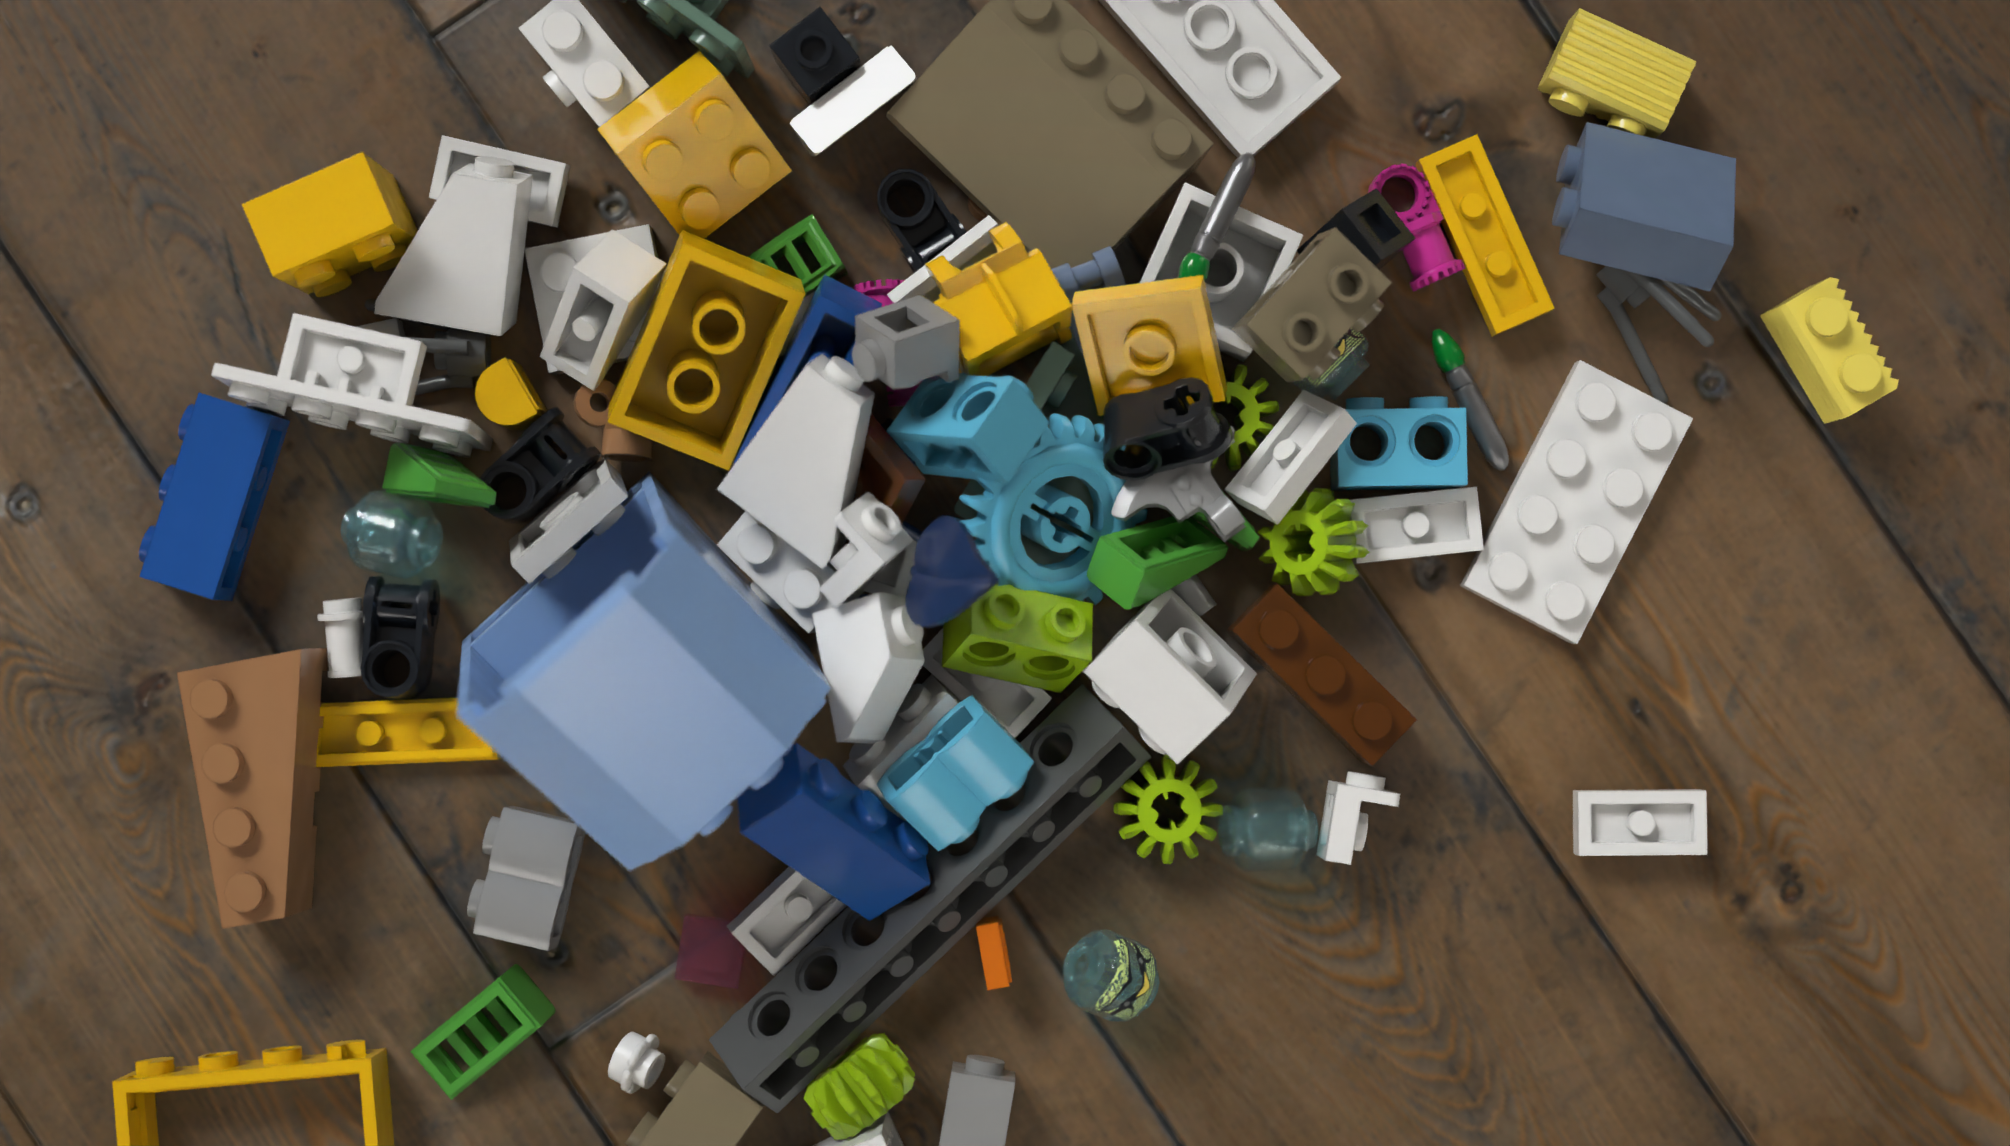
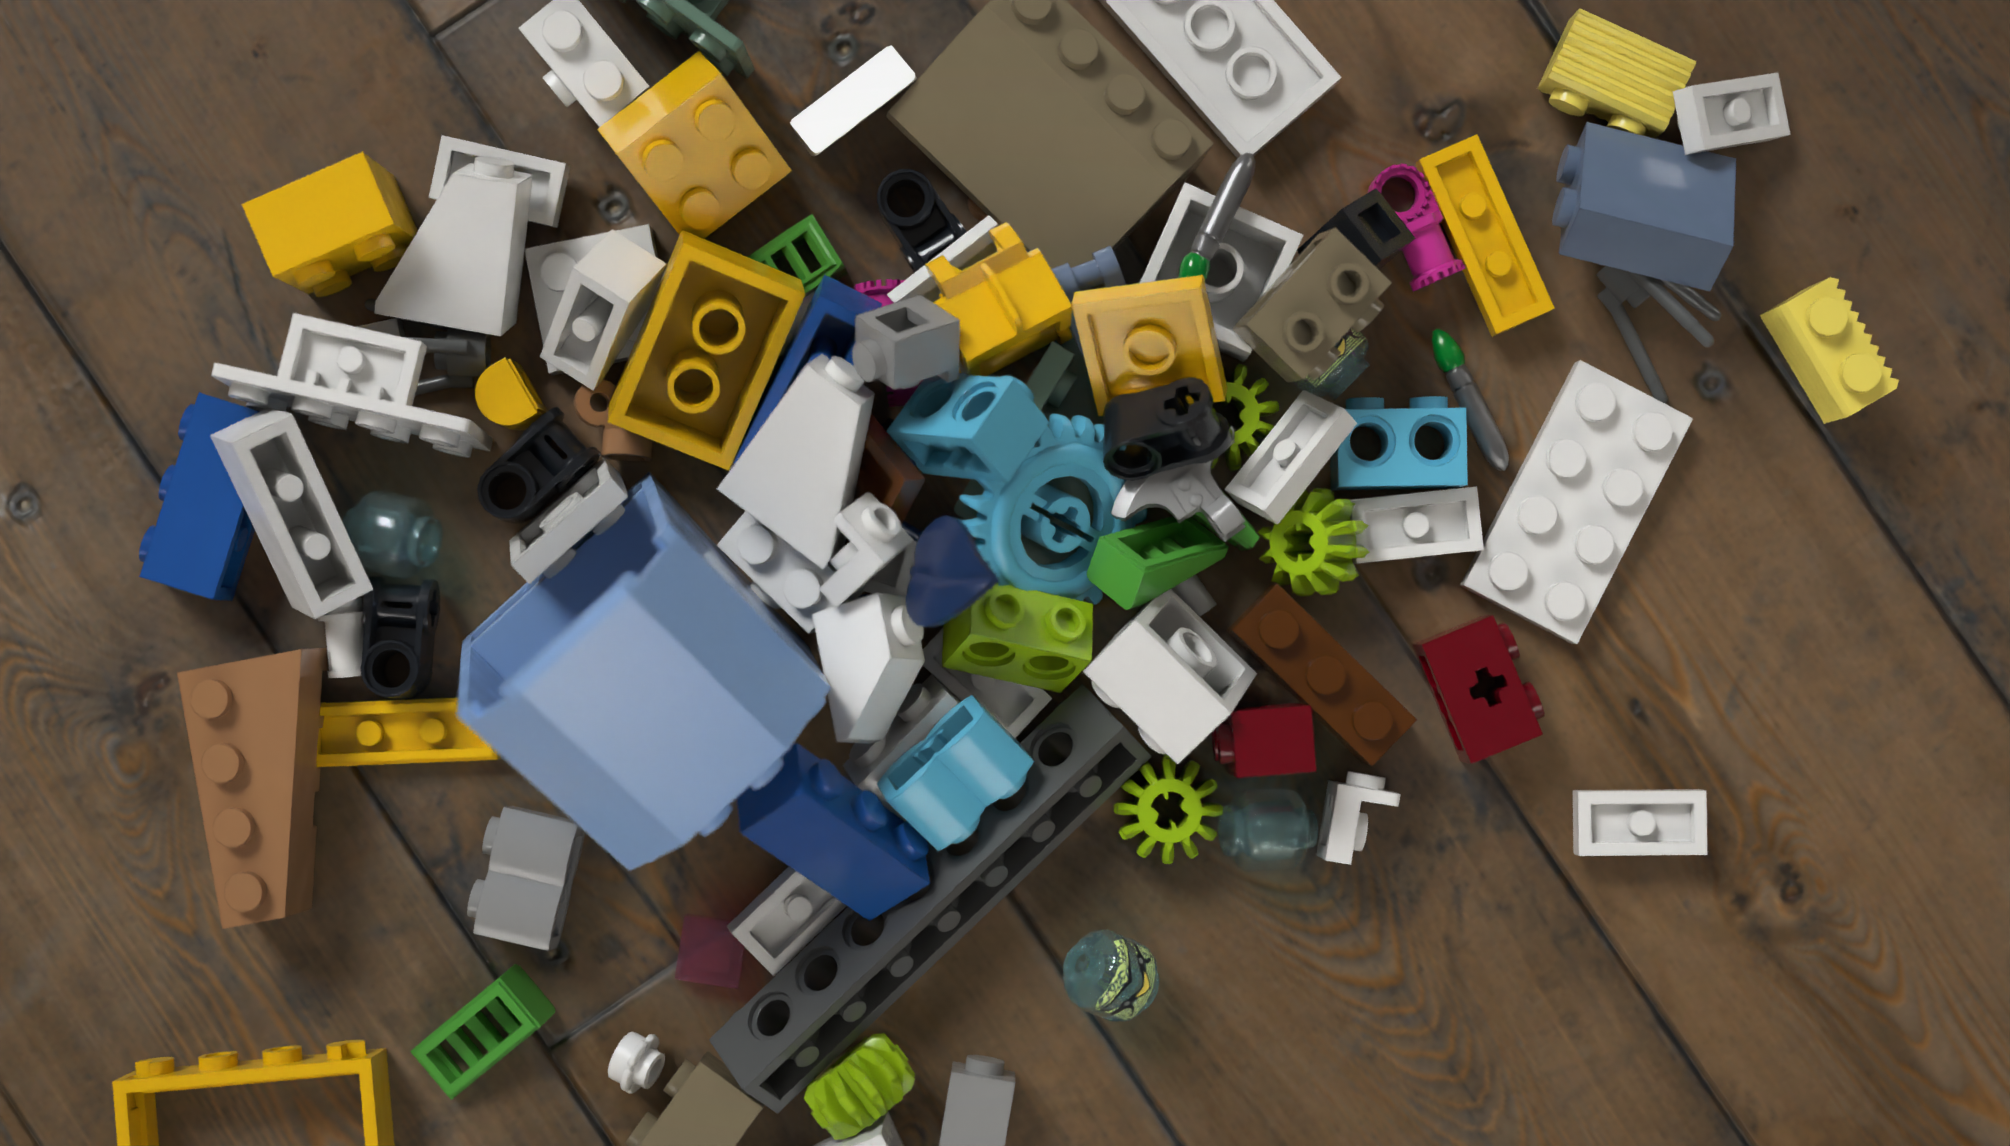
bright green slope [382,442,496,508] -> none
black brick [769,7,861,106] -> none
orange tile [976,916,1012,990] -> none
none -> white brick [210,407,374,619]
none -> dark red brick [1211,703,1317,778]
none -> dark red brick [1412,615,1544,764]
none -> white plate [1673,73,1791,155]

